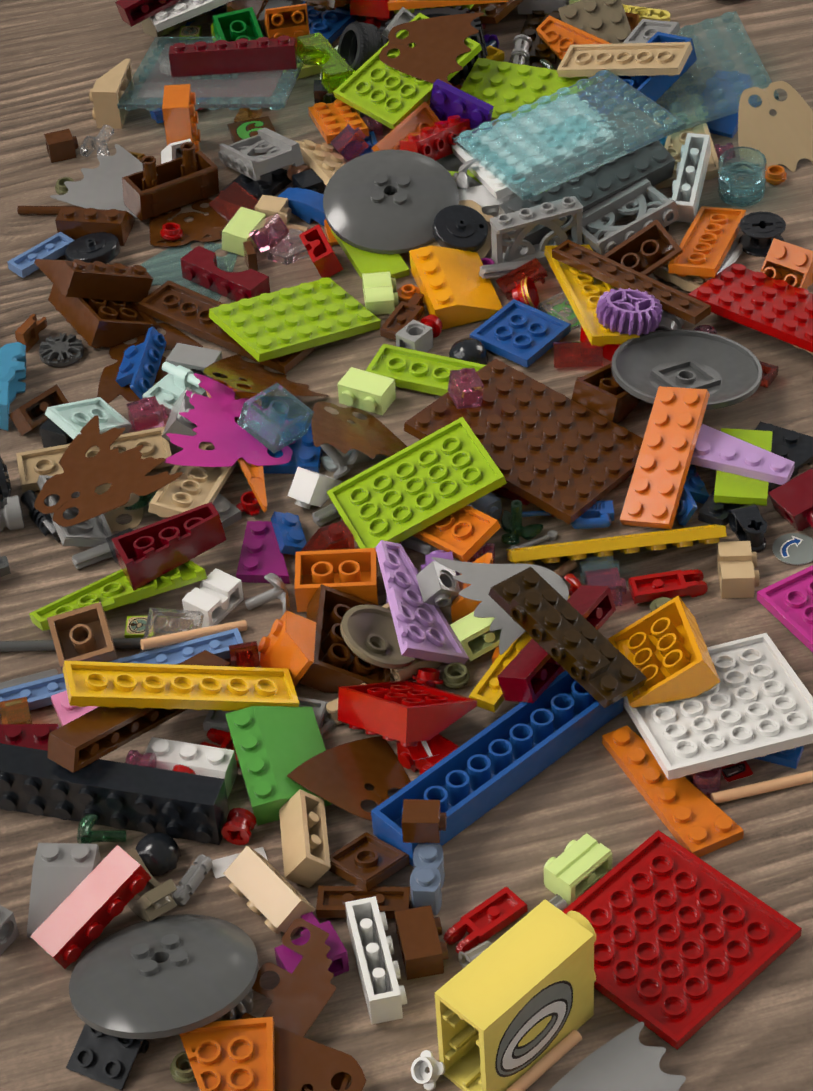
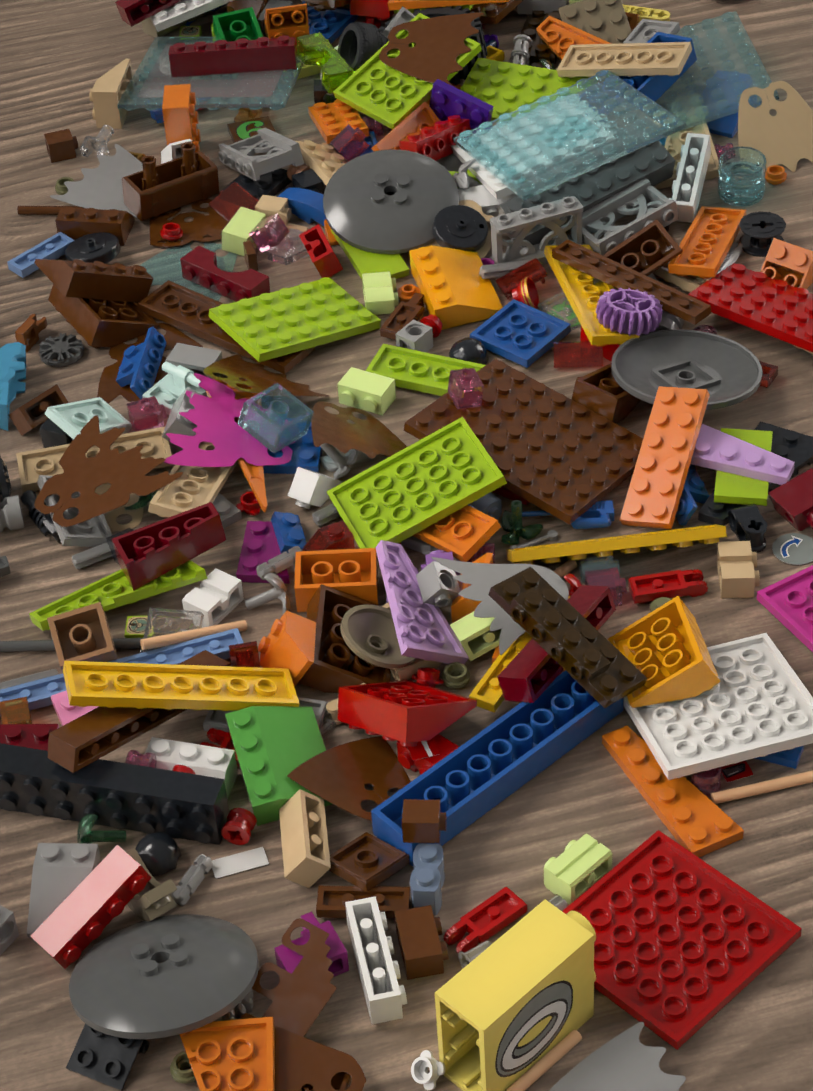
tan brick [223,846,315,937] -> none
none -> light grey axle [256,546,303,580]

